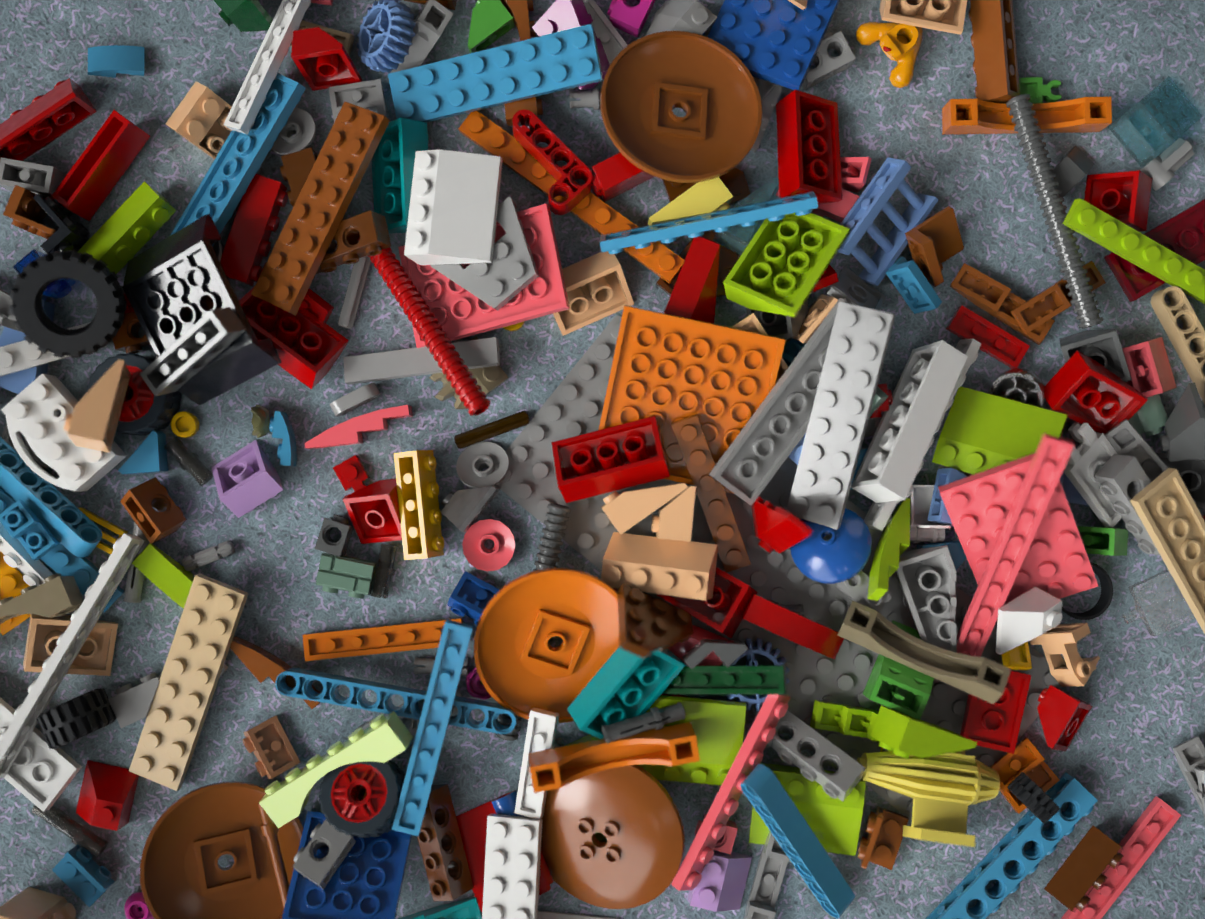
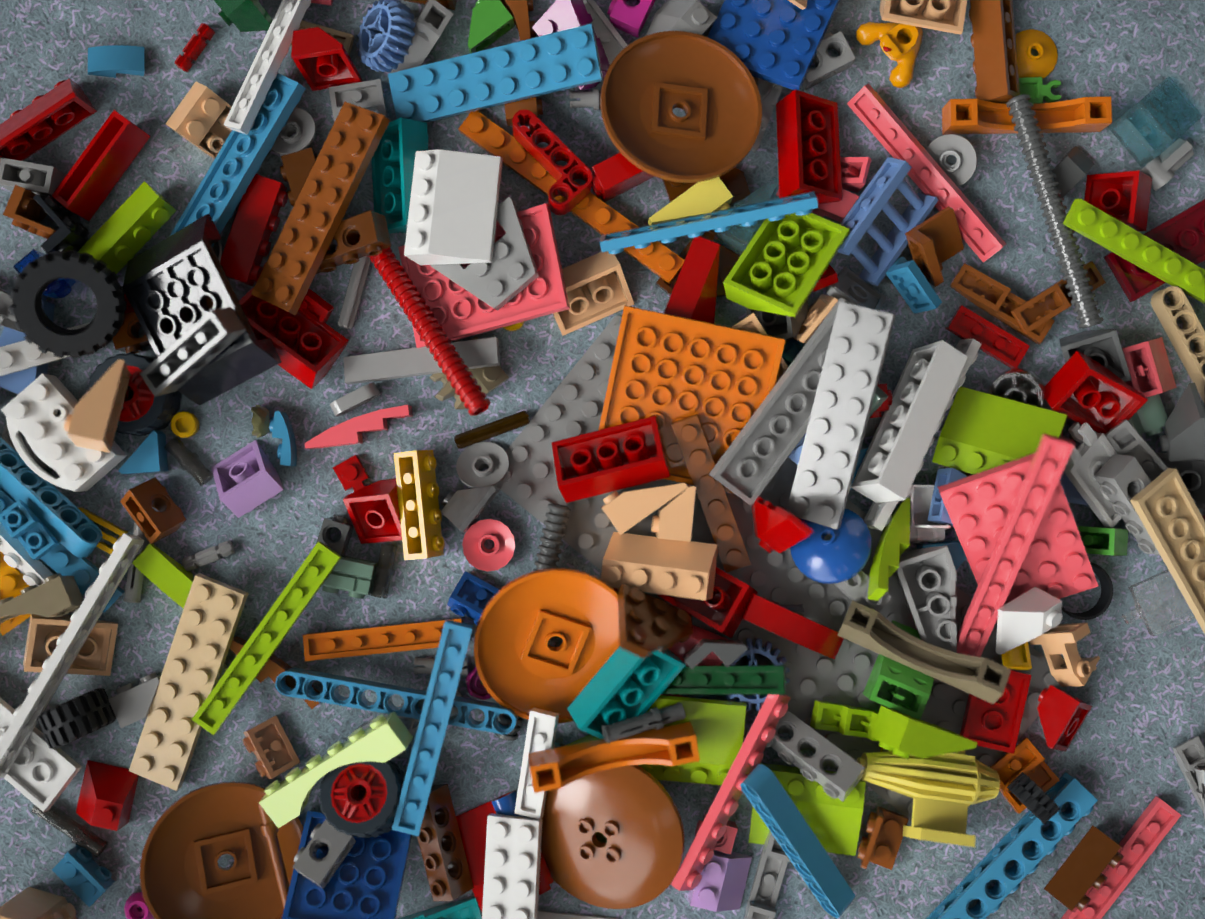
none -> red axle [175,23,215,72]
none -> lime plate [191,541,342,735]
none -> coral plate [847,83,1006,263]
none -> light grey dish [926,134,977,187]
none -> light orange dish [1015,29,1058,79]

